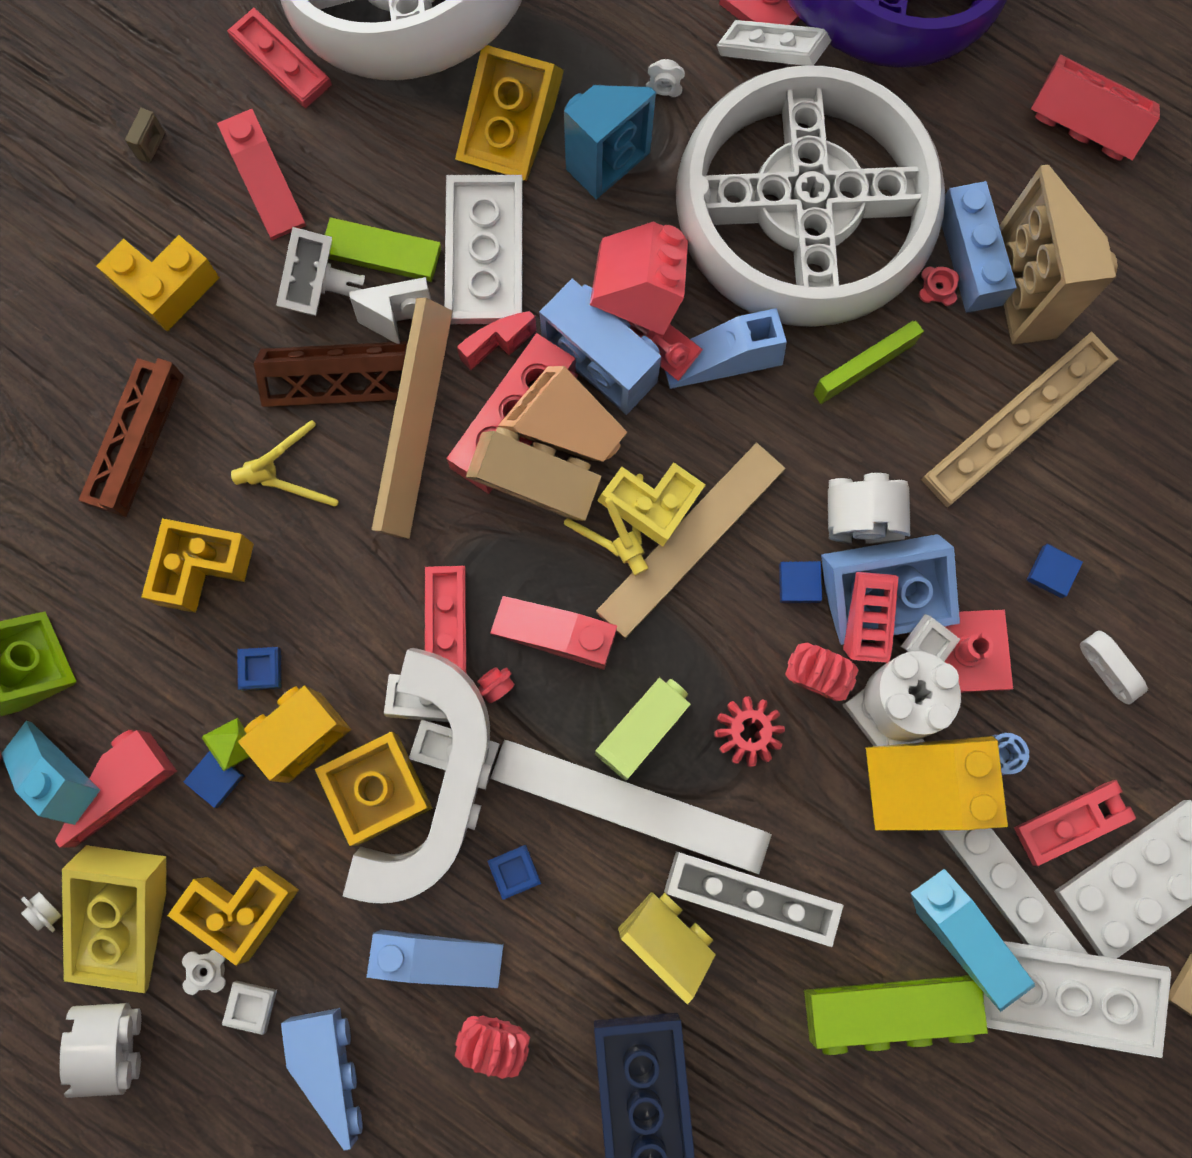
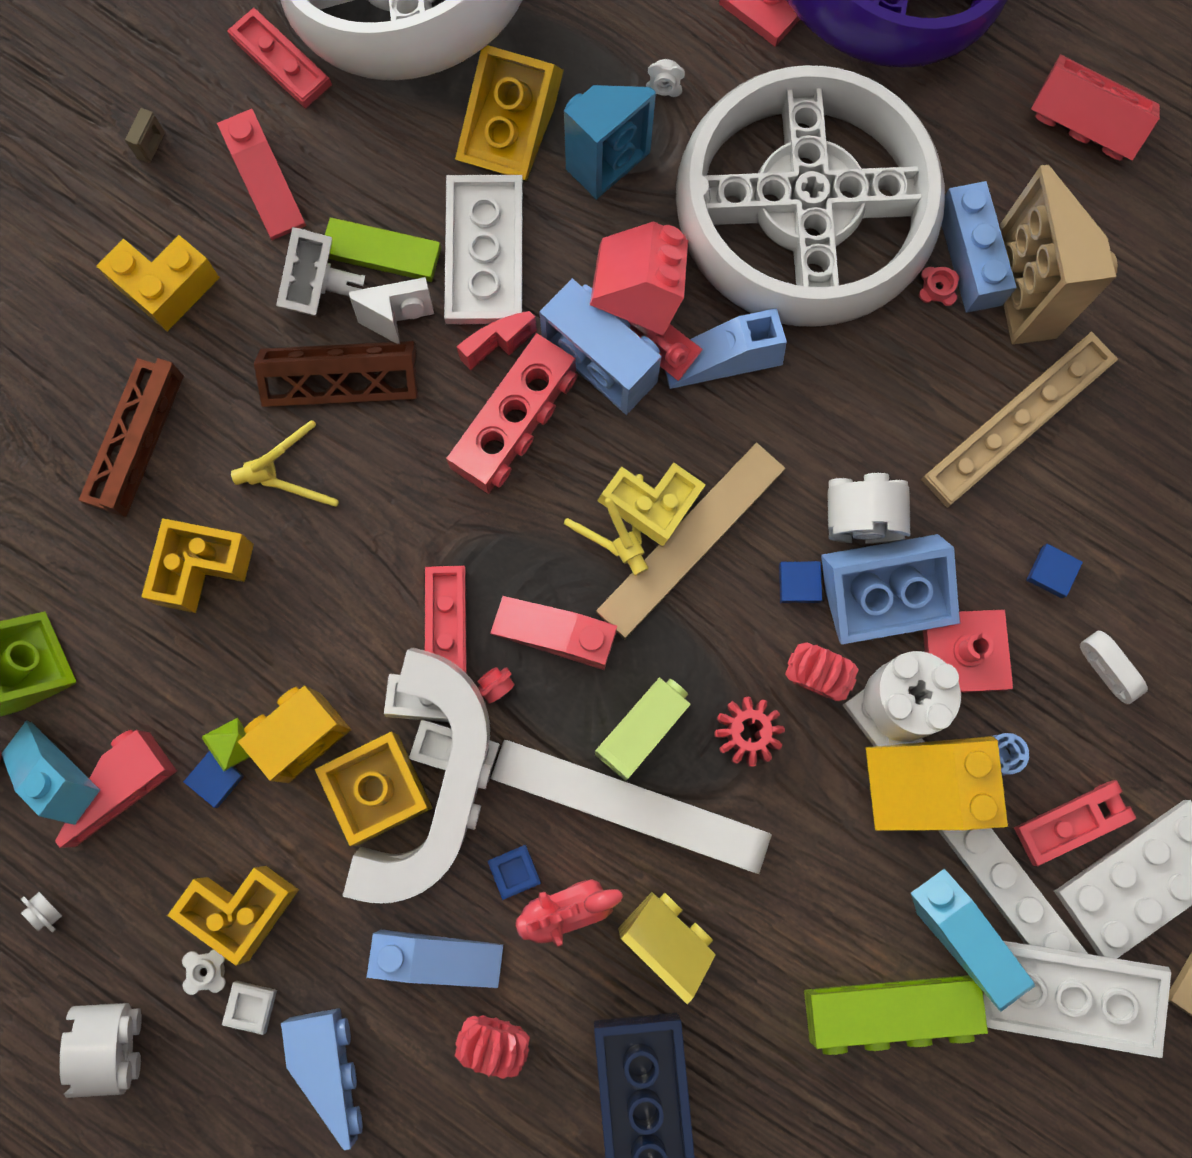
light yellow slope [62,845,166,993] -> none
blue tile [237,647,282,691] -> none
tan tile [372,298,453,539] -> none
tan brick [466,427,601,521] -> none
light nougat slope [498,366,627,462] -> none
white brick [664,852,844,947] -> none
white tile [716,20,831,66] -> none
lime tile [813,321,924,404] -> none
coral slope [843,572,899,663] -> none
white tile [901,614,961,661] -> none
none -> coral animal [516,879,623,947]

